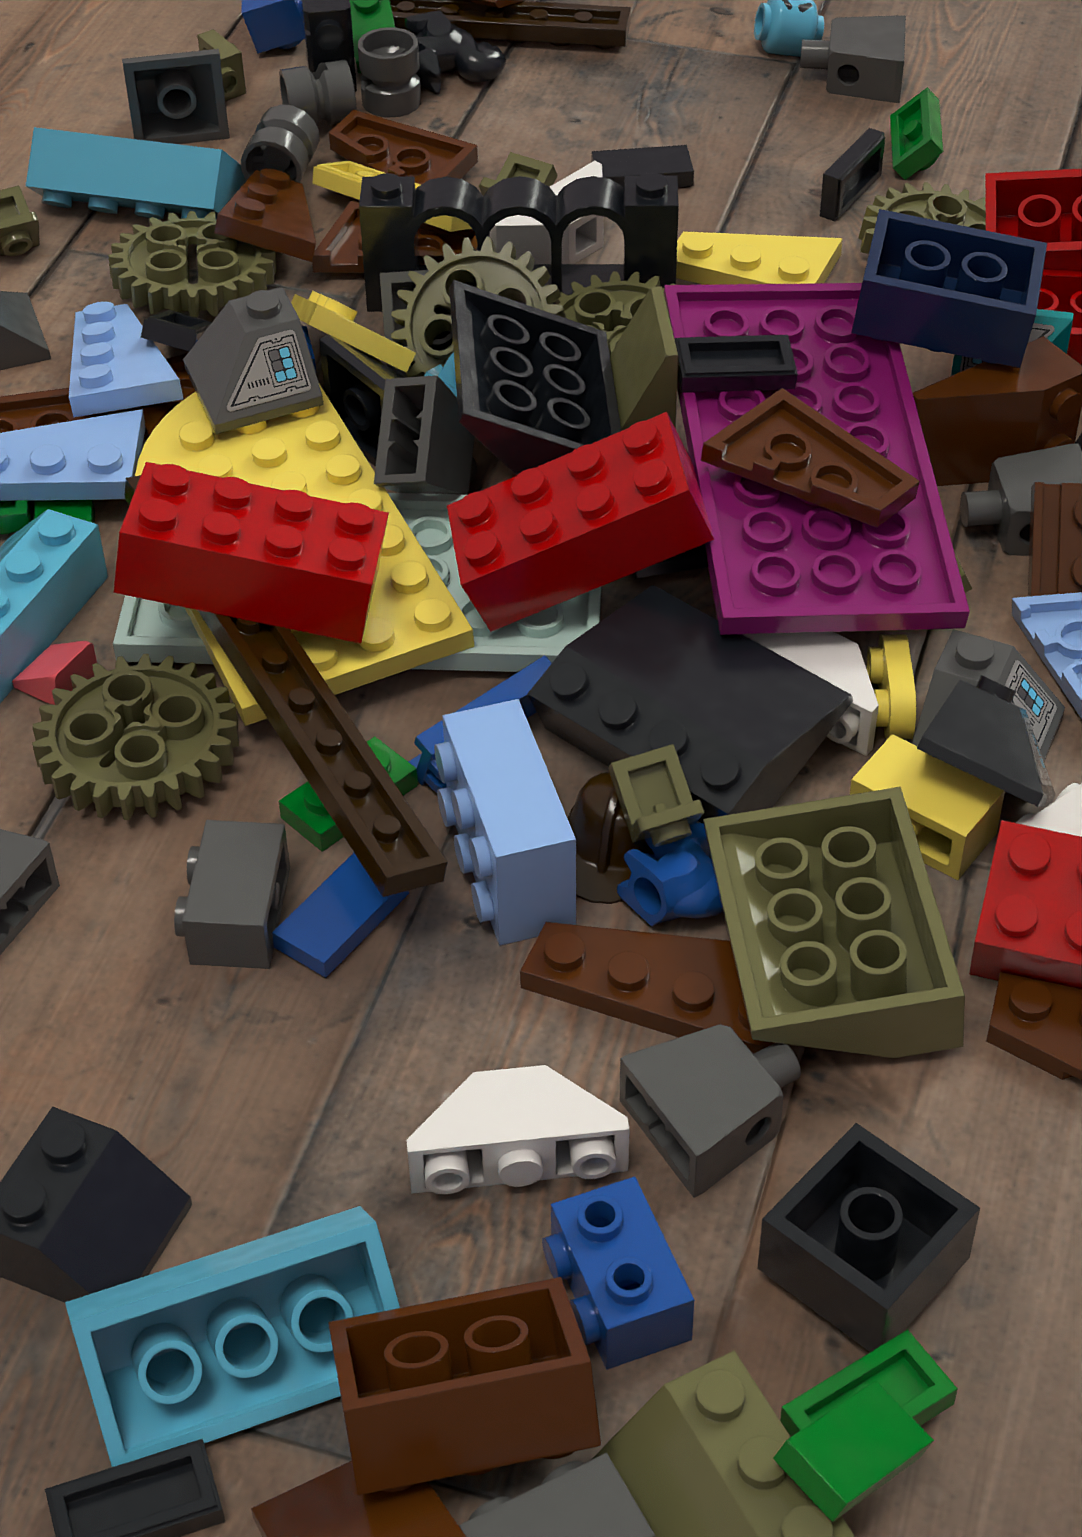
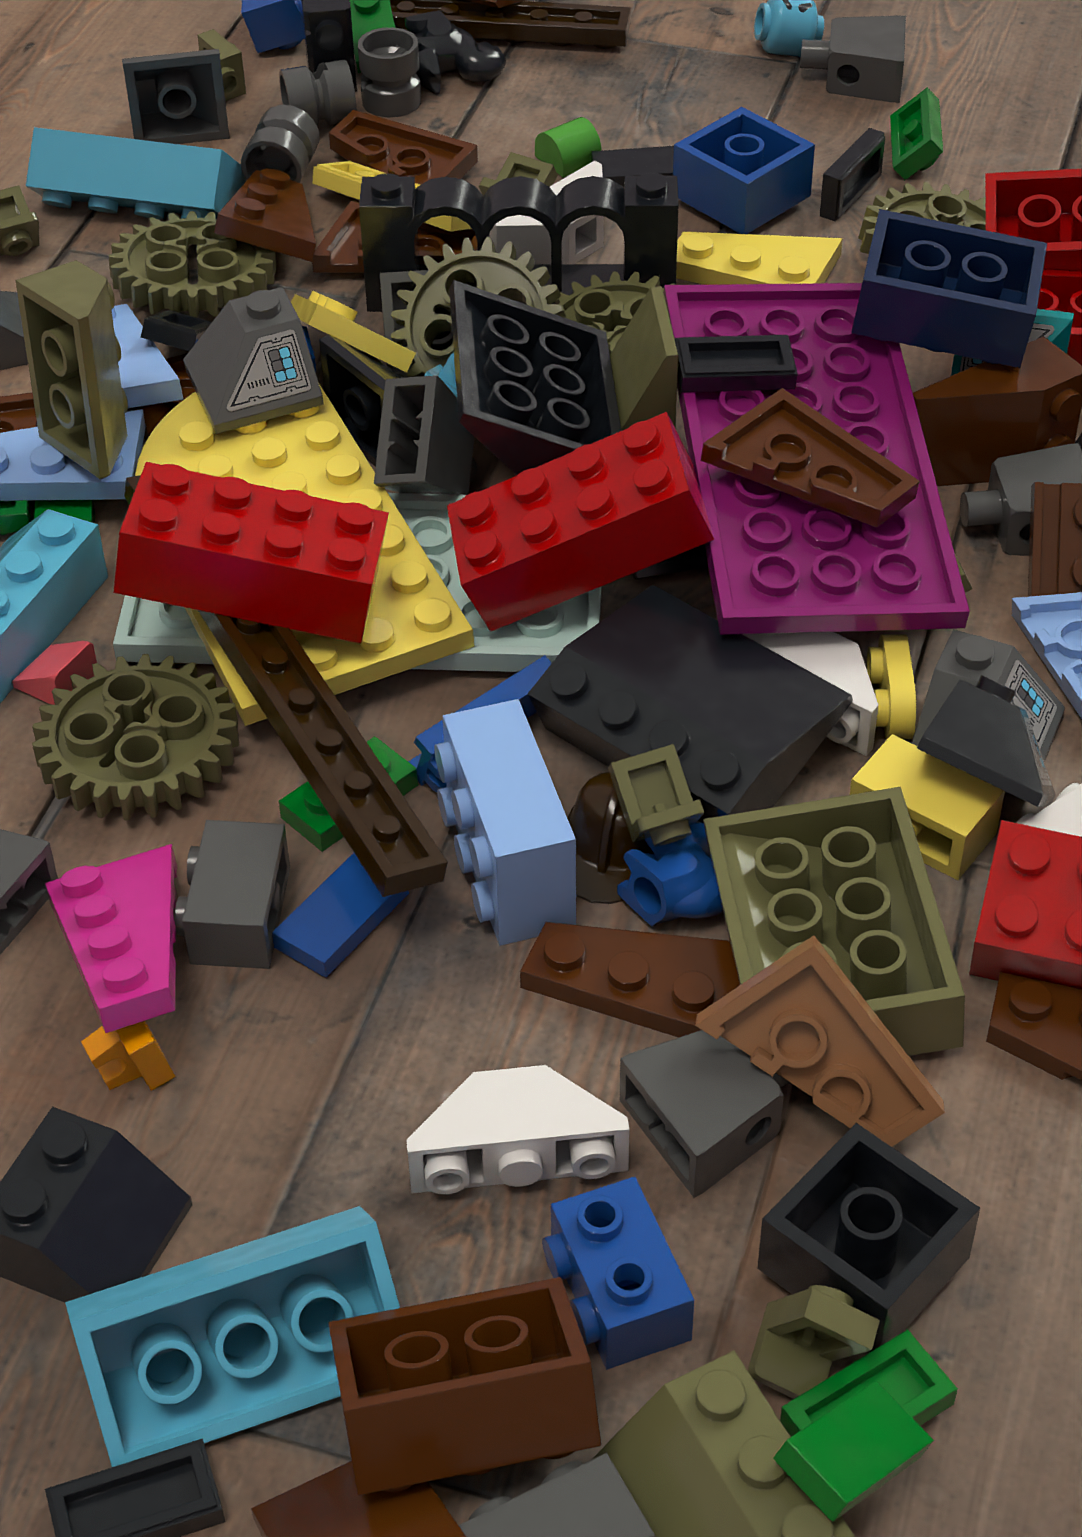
none -> olive slope [15,260,128,479]
none -> dark pink wing [45,844,177,1033]
none -> light orange tile [81,1021,176,1091]
none -> bright green brick [535,117,602,178]
none -> blue brick [673,107,815,234]
none -> medium nougat wing [695,935,945,1147]
none -> olive bracket [748,1285,880,1399]

